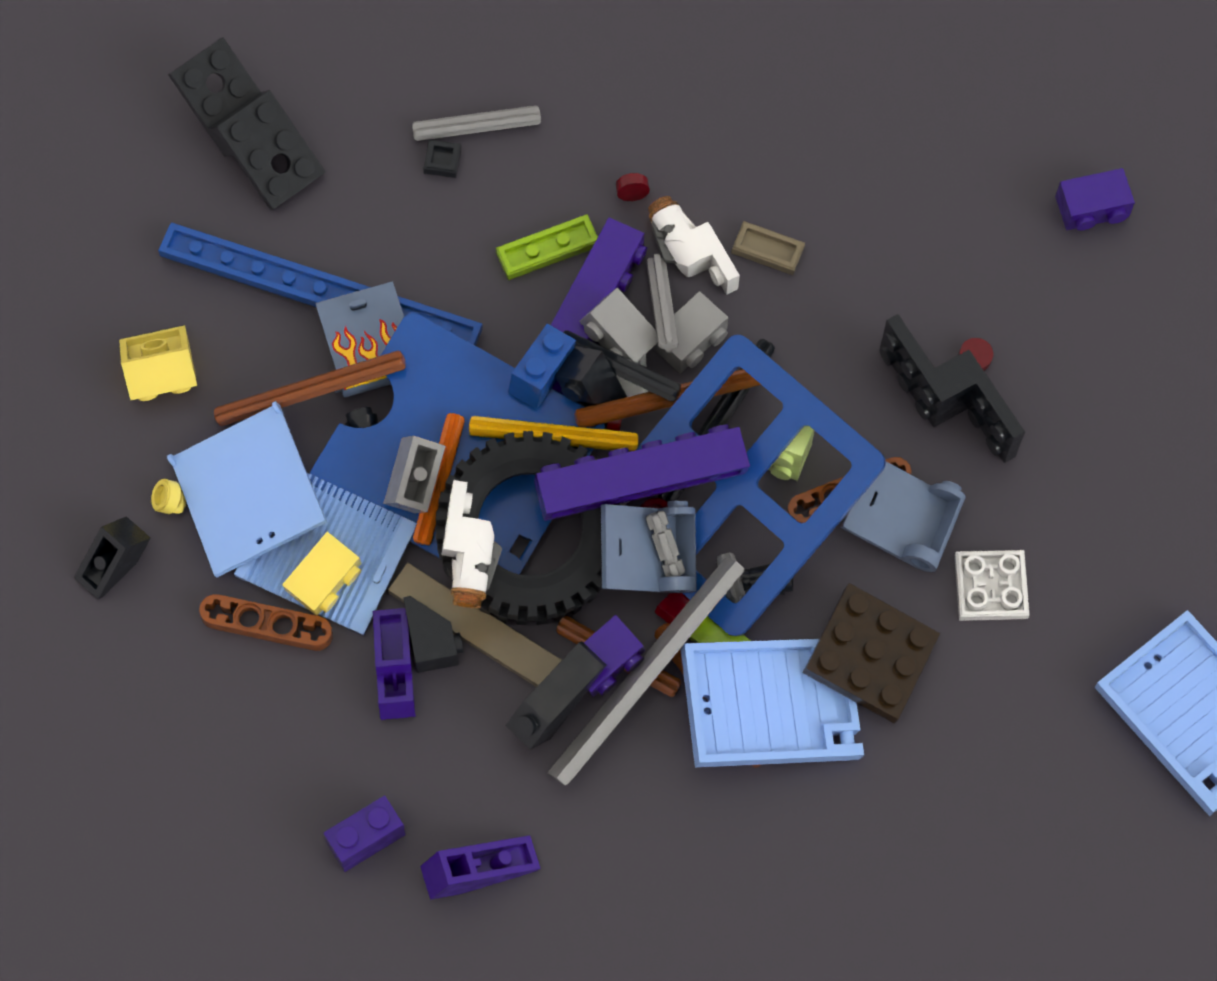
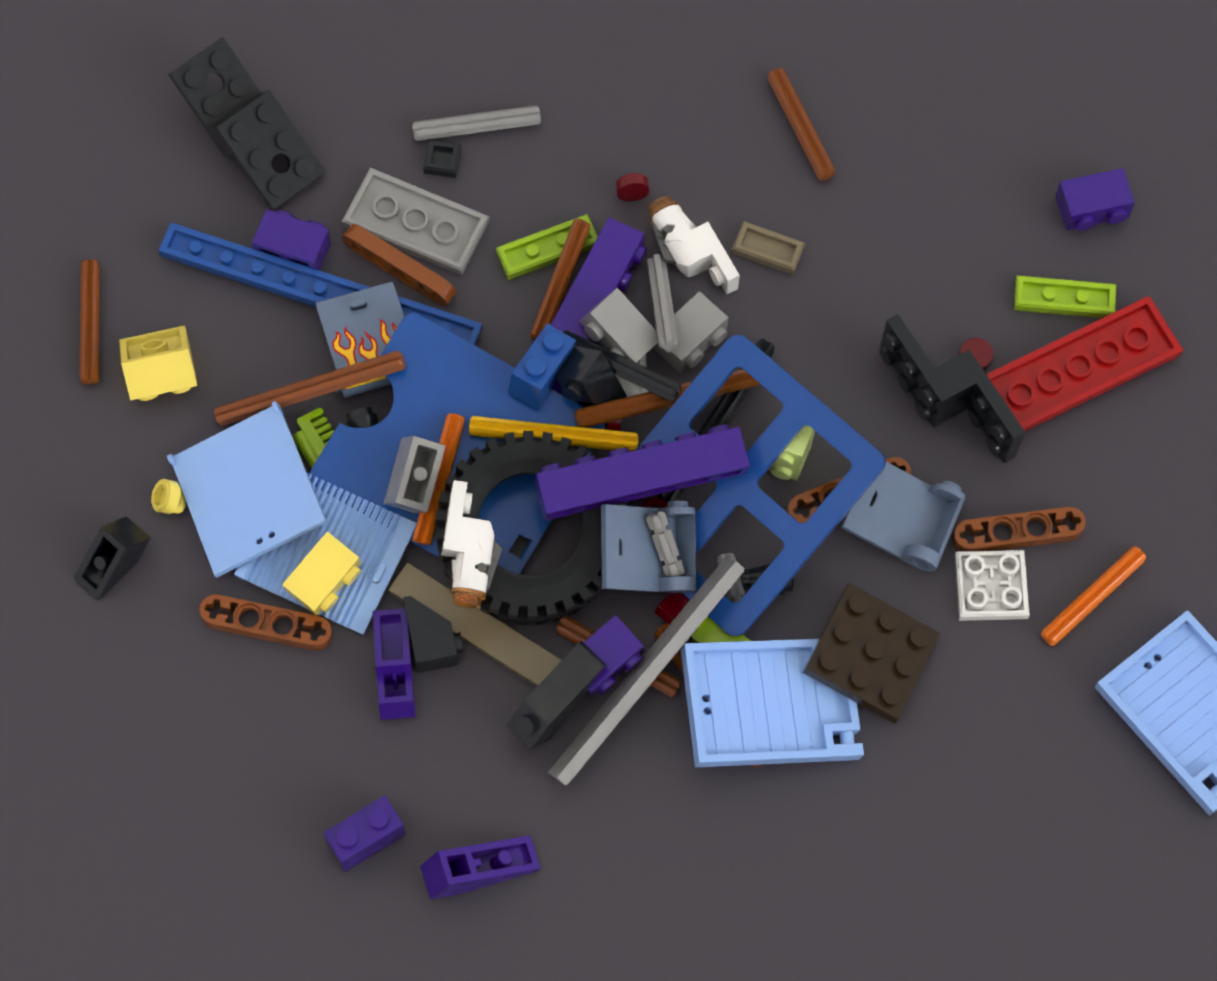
none -> dark orange axle [79,259,100,385]
none -> dark purple brick [252,209,331,270]
none -> lime piece [293,408,334,469]
none -> dark orange beam [341,224,457,307]
none -> light grey tile [342,167,489,276]
none -> dark orange axle [530,219,590,340]
none -> dark orange axle [768,67,835,181]
none -> dark orange beam [952,507,1086,552]
none -> red plate [986,296,1184,431]
none -> lime tile [1014,275,1116,318]
none -> orange axle [1041,546,1146,646]

